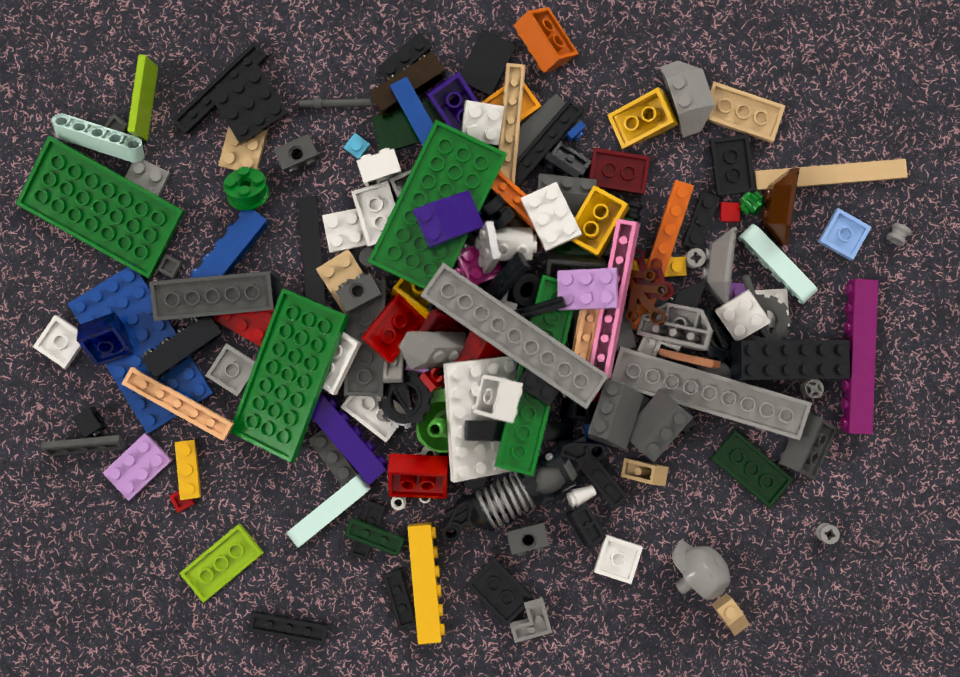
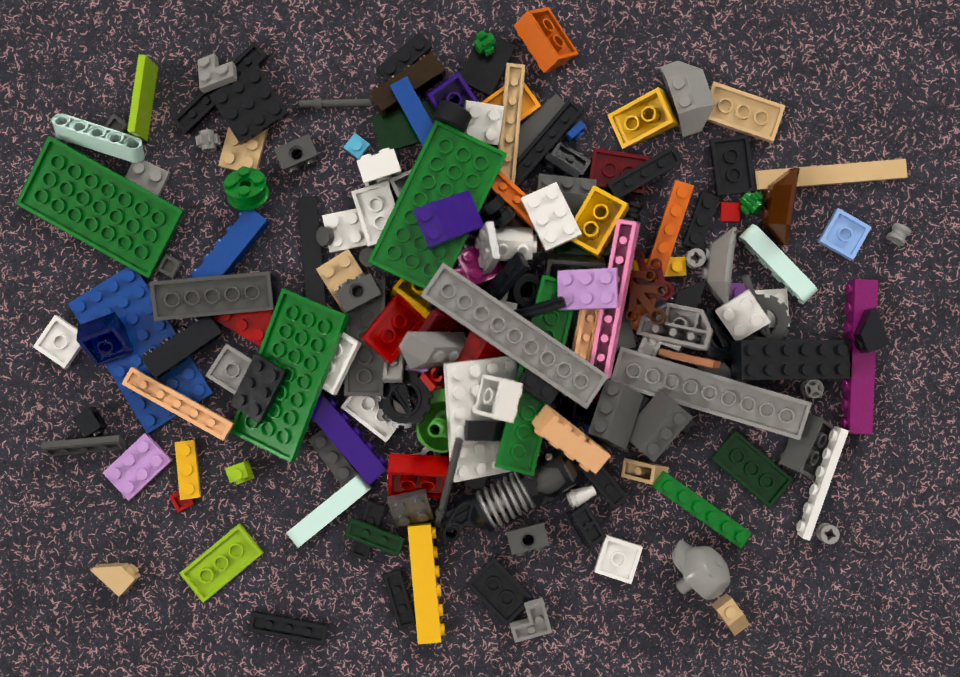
none -> tan slope [90,563,141,597]
none -> light grey gear [195,129,221,152]
none -> light grey plate [198,53,237,93]
none -> lime brick [225,460,255,485]
none -> black plate [230,353,289,423]
none -> dark grey tile [316,226,334,246]
none -> flat silver plate [387,489,434,527]
none -> black tyre [433,100,472,133]
none -> dark grey bar [434,437,463,528]
none -> green gear [473,30,497,56]
none -> light nougat wedge [531,404,611,474]
none -> black plate [606,145,683,199]
none -> green plate [652,471,752,549]
none -> white plate [796,426,849,541]
none -> black slope [853,308,890,353]

